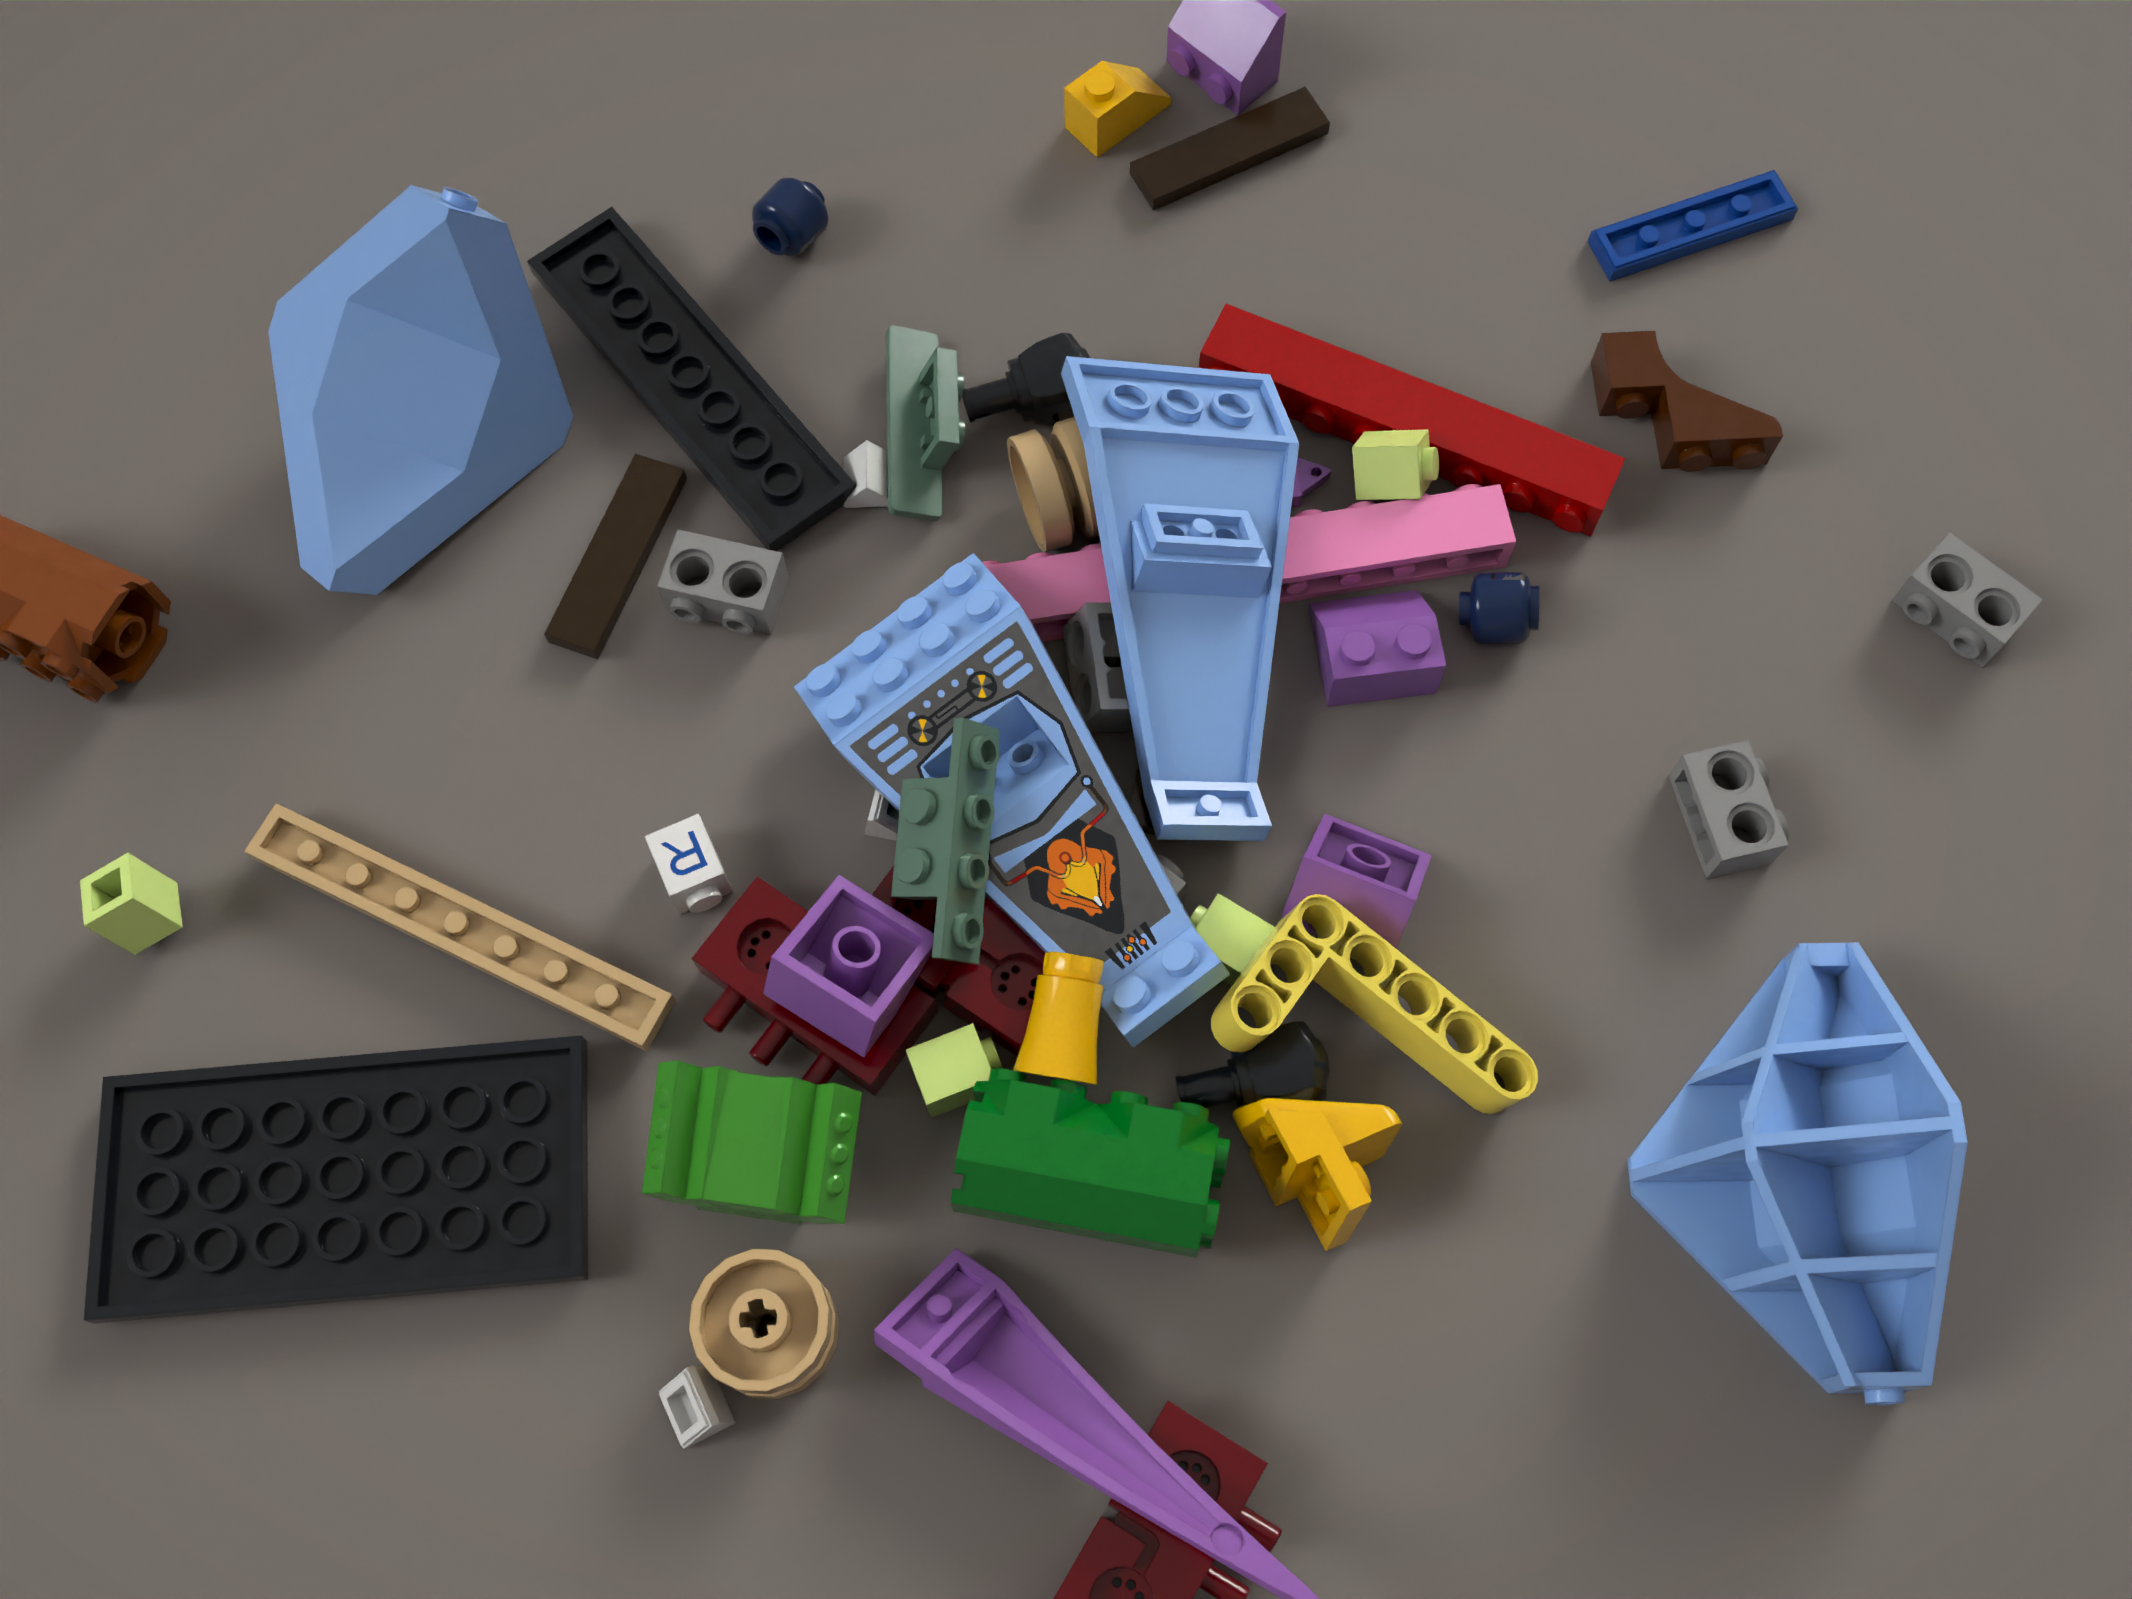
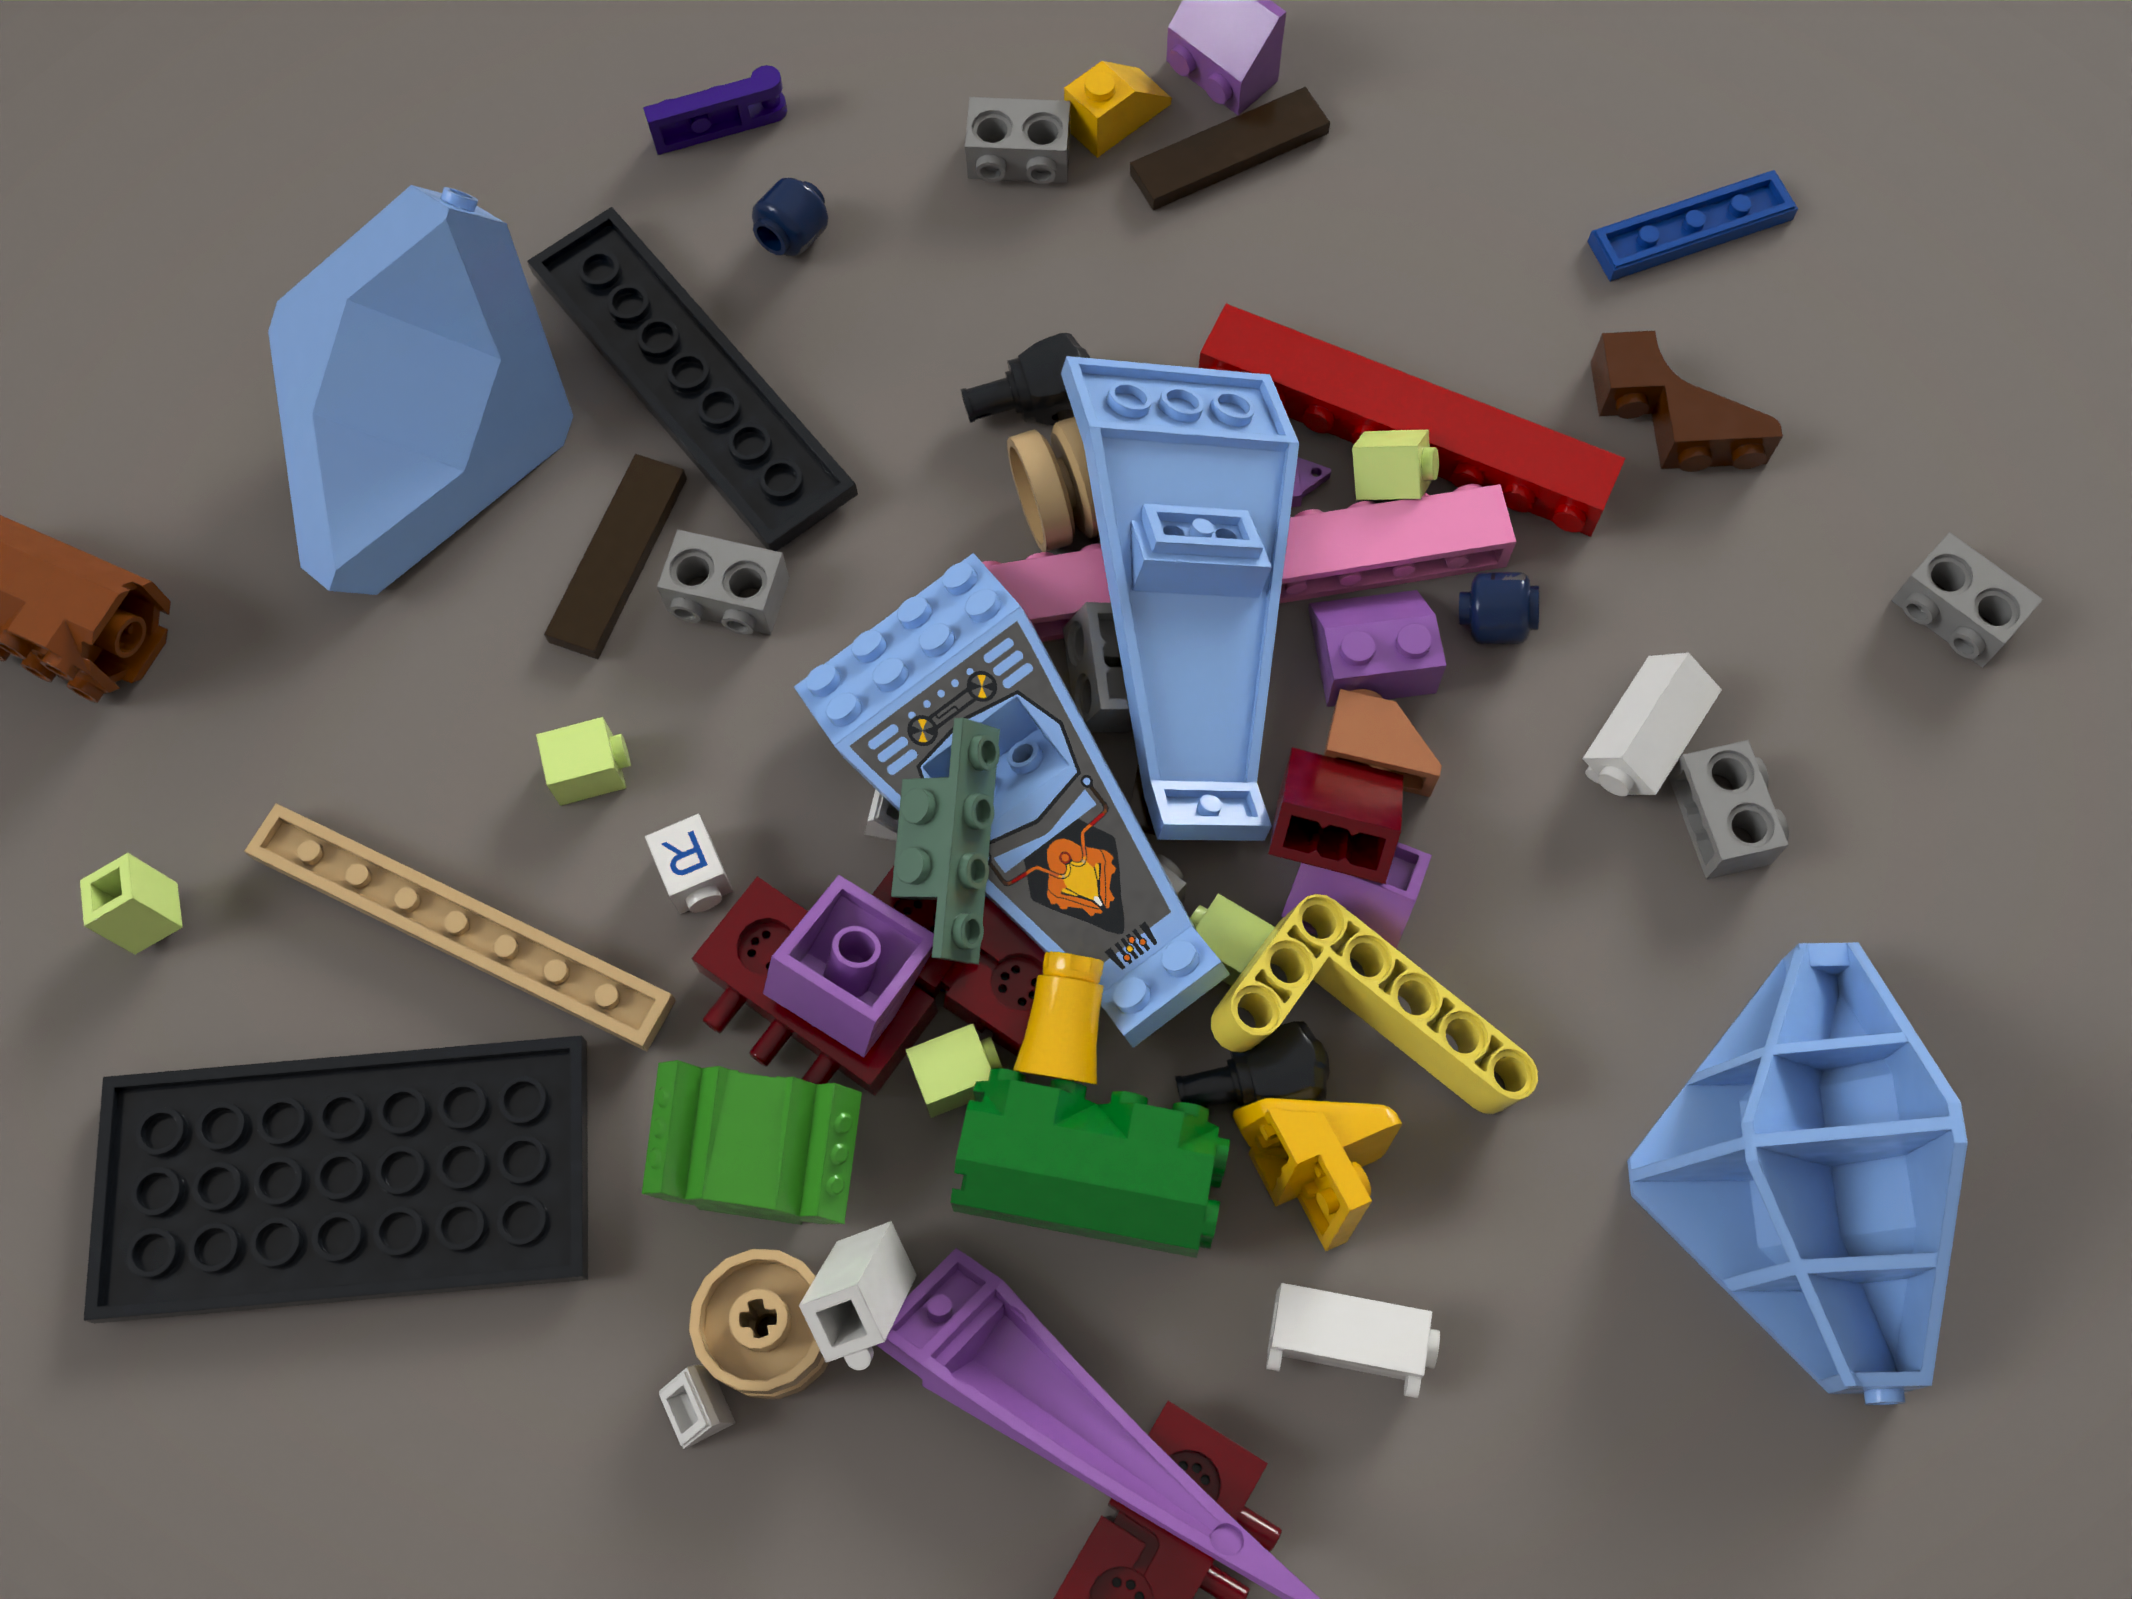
white slope [843,440,888,508] -> none
sand green bracket [885,325,965,522] -> none
none -> yellowish green brick [536,717,631,806]
none -> dark purple plate [643,65,787,155]
none -> white brick [799,1221,917,1370]
none -> light grey brick [965,97,1071,184]
none -> white brick [1266,1283,1440,1398]
none -> dark red brick [1268,747,1403,884]
none -> nougat slope [1323,689,1442,797]
none -> white brick [1582,652,1722,796]

